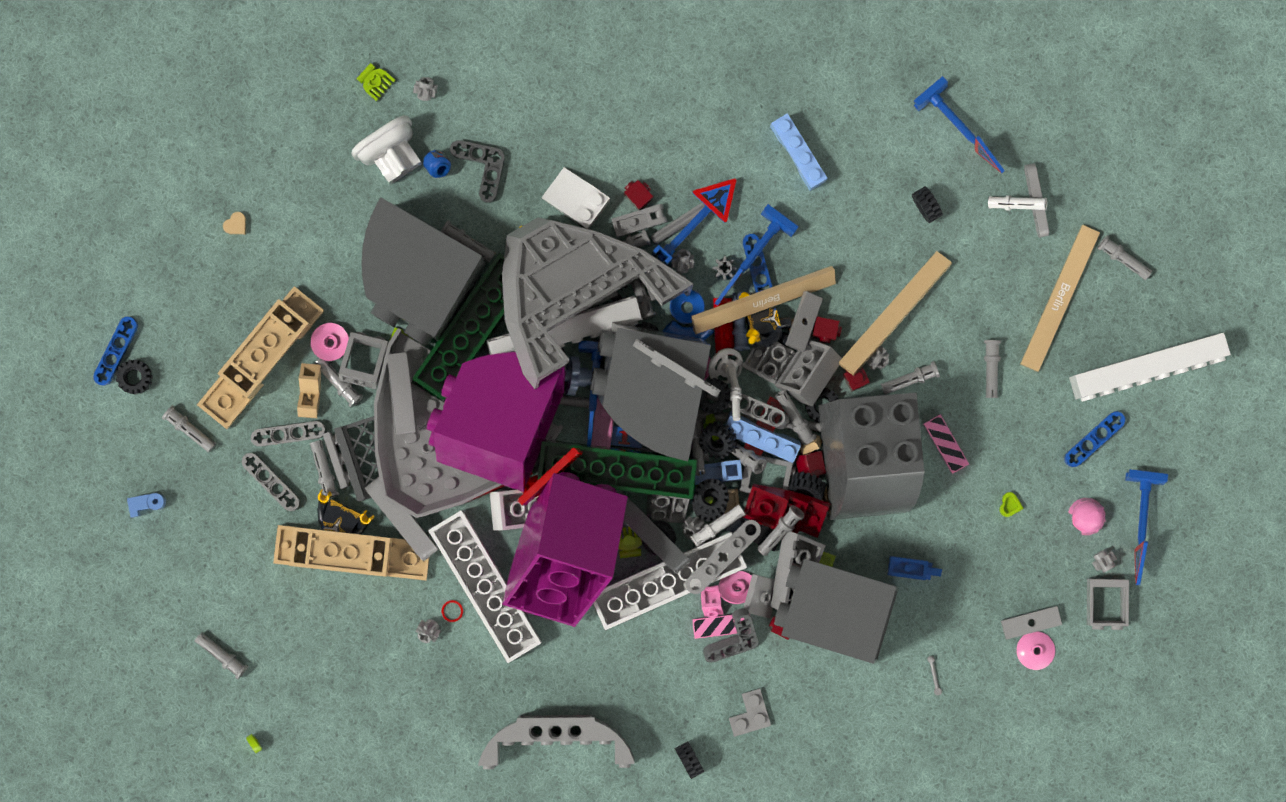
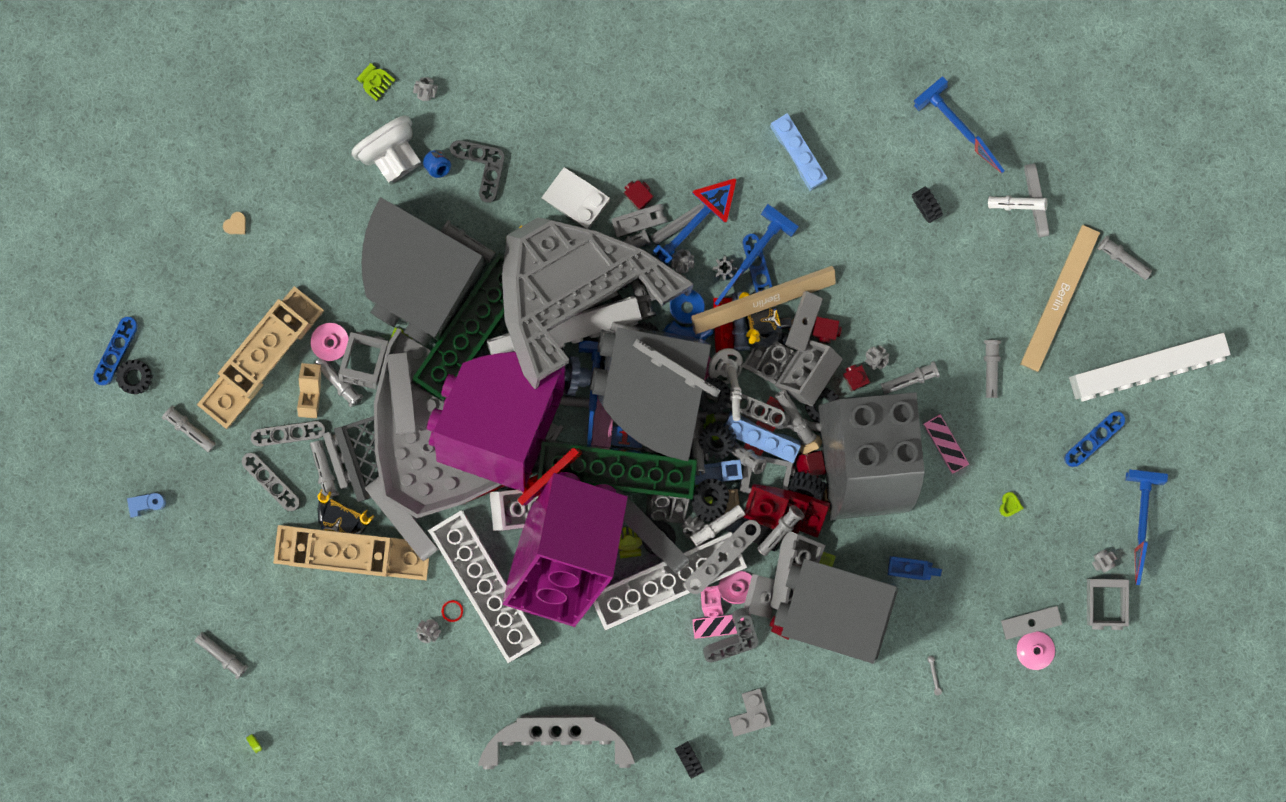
tan tile [839,251,952,376] -> none
bright pink helmet [1068,498,1106,535] -> none

